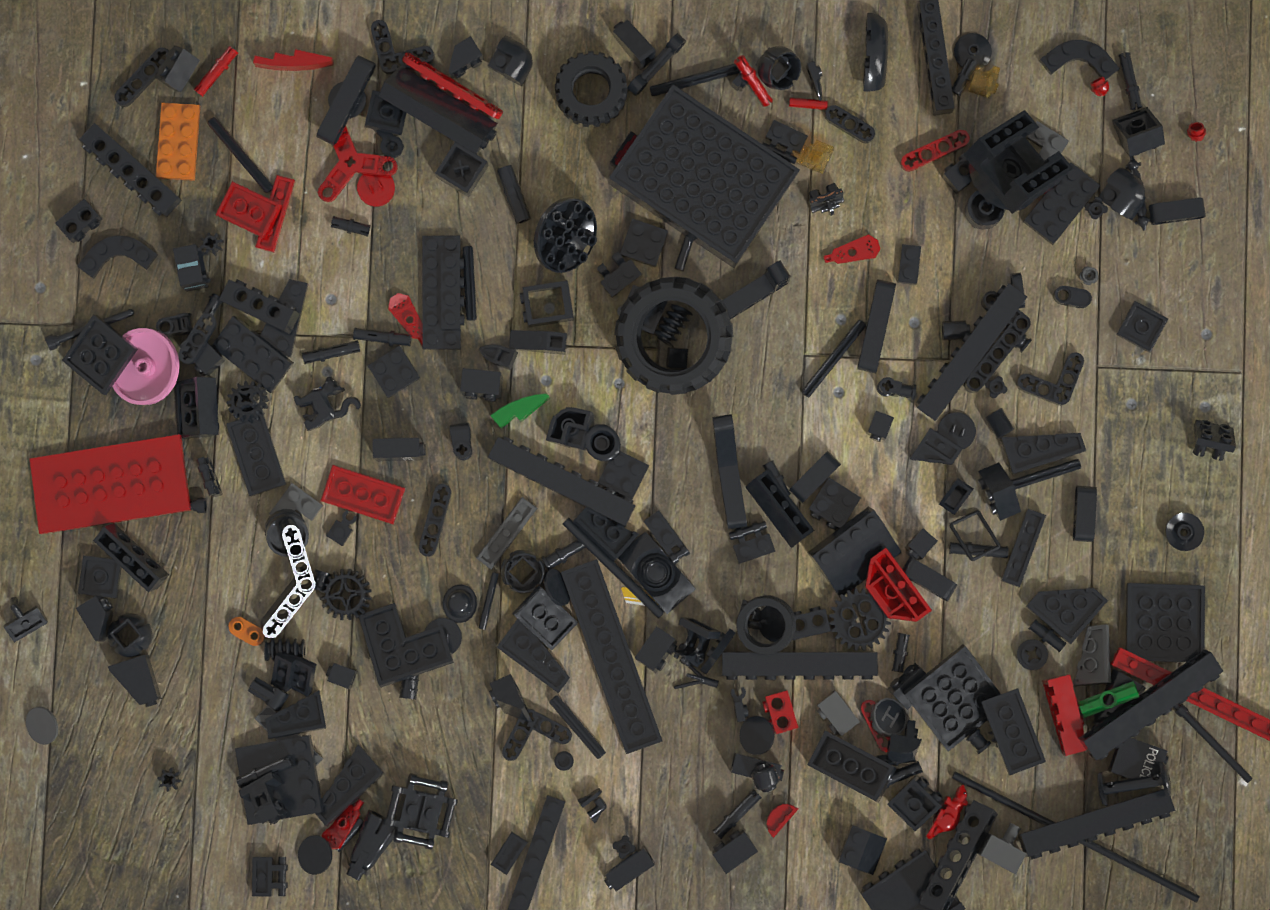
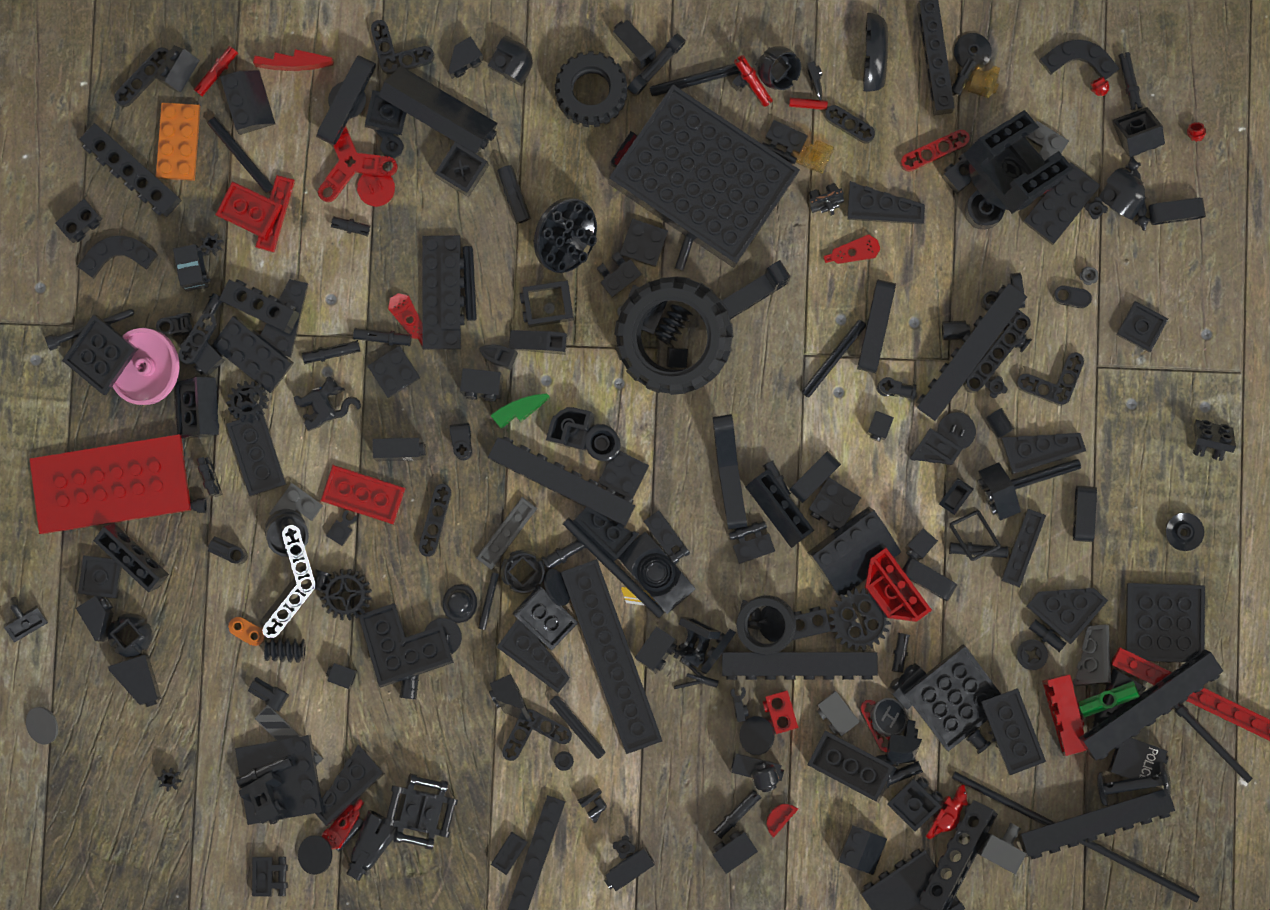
black wing [265,690,326,739] -> none
black slope [271,653,317,697] -> none
red plate [402,52,503,119] -> none
black plate [898,244,921,285] -> none
none -> black piece [208,536,248,565]
none -> black slope [220,70,276,135]
none -> black wing [847,181,925,224]

